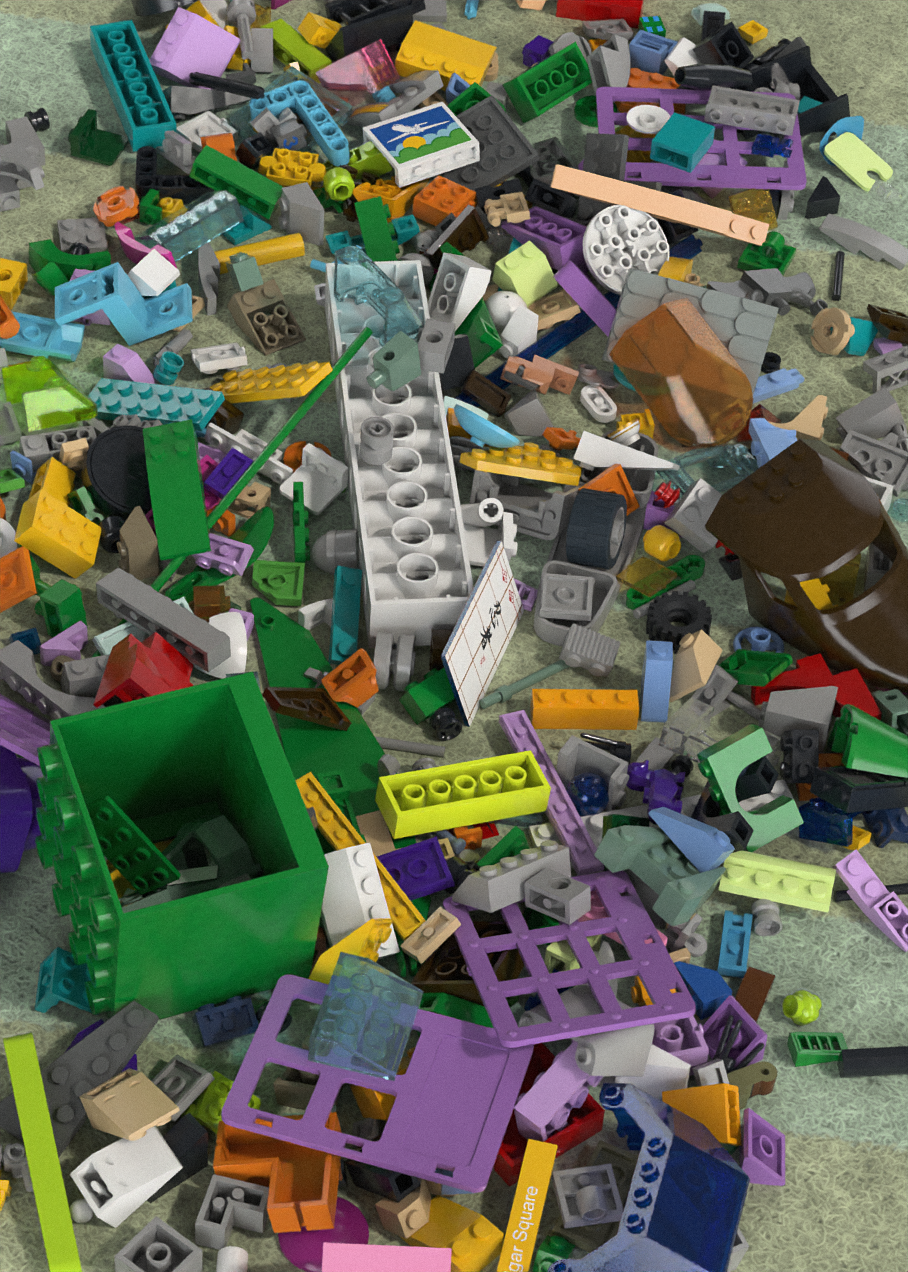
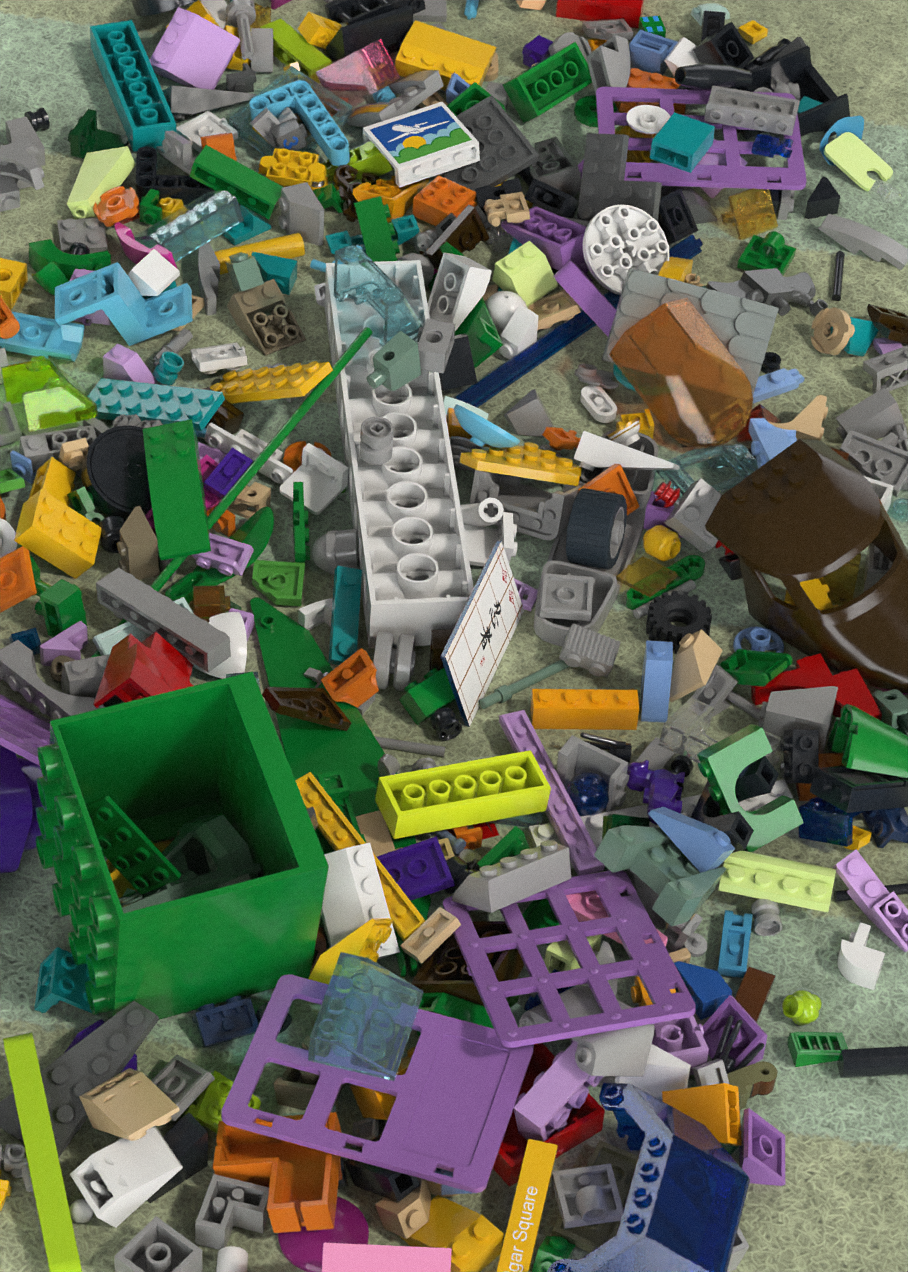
white sticker [167,865,218,885] -> none
black axle [189,72,265,100] -> none
black slope [235,132,275,169] -> none
lime head [323,167,355,201] -> none
dark brown tile [461,370,511,417] -> none
nougat plate [500,355,579,395] -> none
light grey brick [525,868,591,925] -> none
light nougat slope [550,164,769,246] -> none
none -> yellowish green slope [67,146,136,219]
none -> teal slope [251,252,297,295]
none -> white brick [837,922,885,990]

